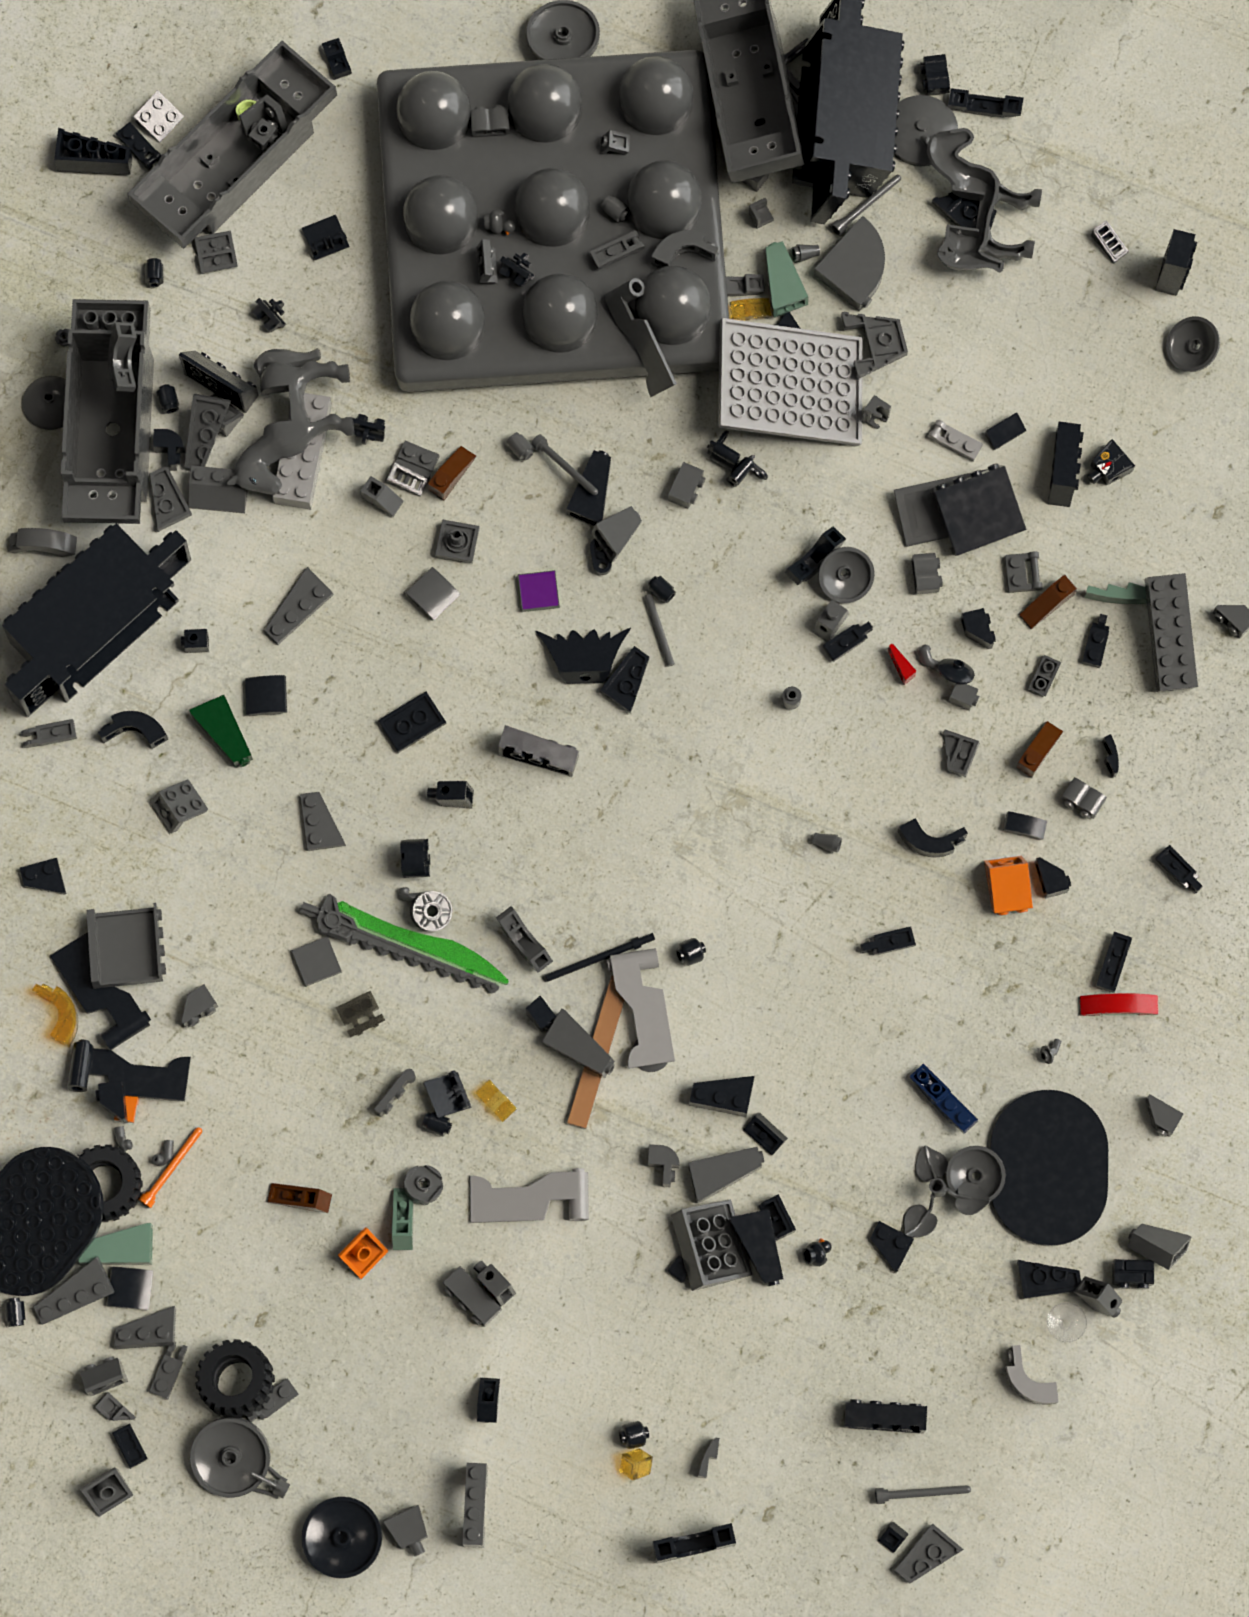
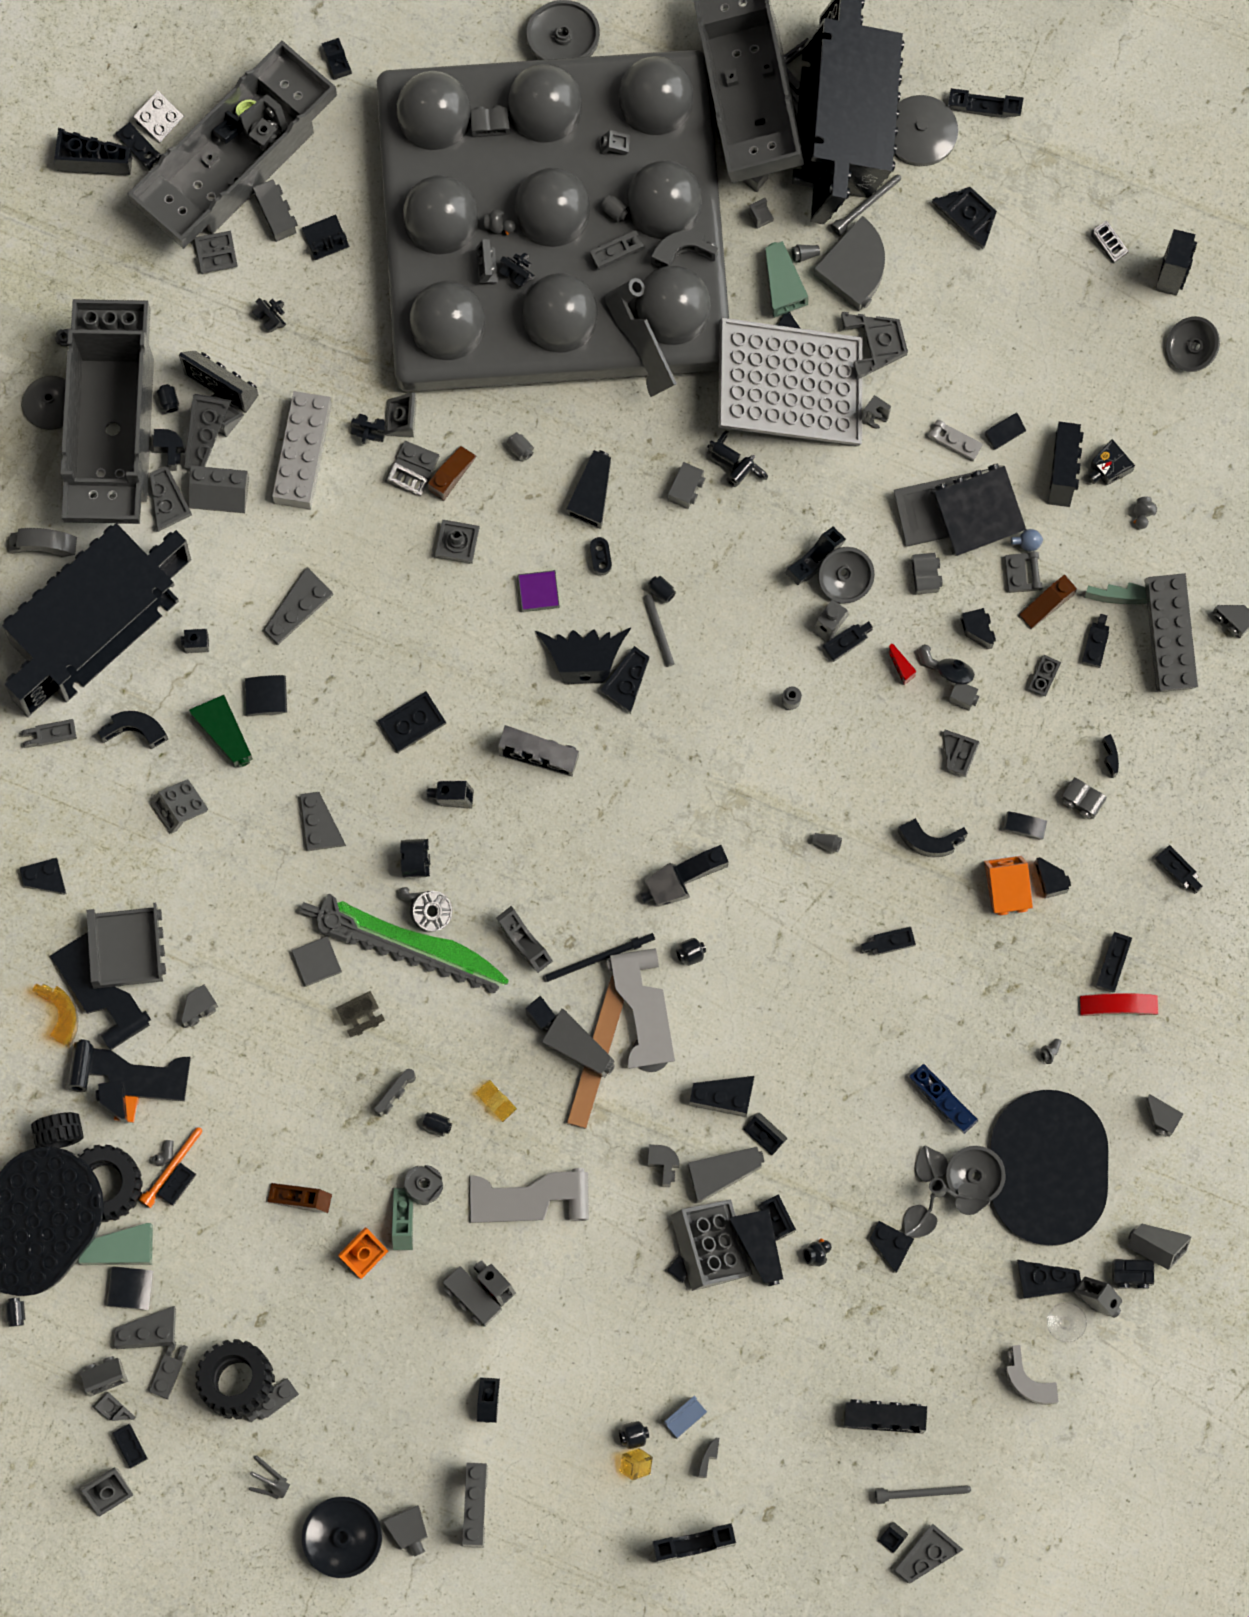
dark grey wing [34,1256,115,1325] -> none
dark grey arch [108,322,137,392] -> none
dark grey arm [114,1126,133,1152] -> none
black brick [145,258,164,287] -> none
dark grey dish [190,1417,271,1498] -> none
dark grey animal [227,348,354,495] -> none
dark grey slope [360,476,404,517] -> none
dark grey slope [405,567,460,620] -> none
black hinge [423,1070,472,1118] -> none
dark grey piece [531,434,598,495] -> none
dark grey slope [591,506,642,562] -> none
dark grey slope [726,274,765,296] -> none
clear yellow slope [730,298,771,321] -> none
black brick [920,54,950,95] -> none
dark grey animal [920,128,1042,273] -> none
reddish brown slope [1016,721,1063,778] -> none
none -> black tyre [31,1112,84,1148]
none -> black plate [157,1162,197,1206]
none -> black bracket [213,110,242,144]
none -> dark grey brick [253,179,298,242]
none -> dark grey slope [385,392,417,437]
none -> black torso [640,863,690,906]
none -> sand blue panel [664,1396,707,1438]
none -> black slope [676,845,729,884]
none -> sand blue piece [1011,529,1043,552]
none -> dark grey animal [1133,496,1157,529]

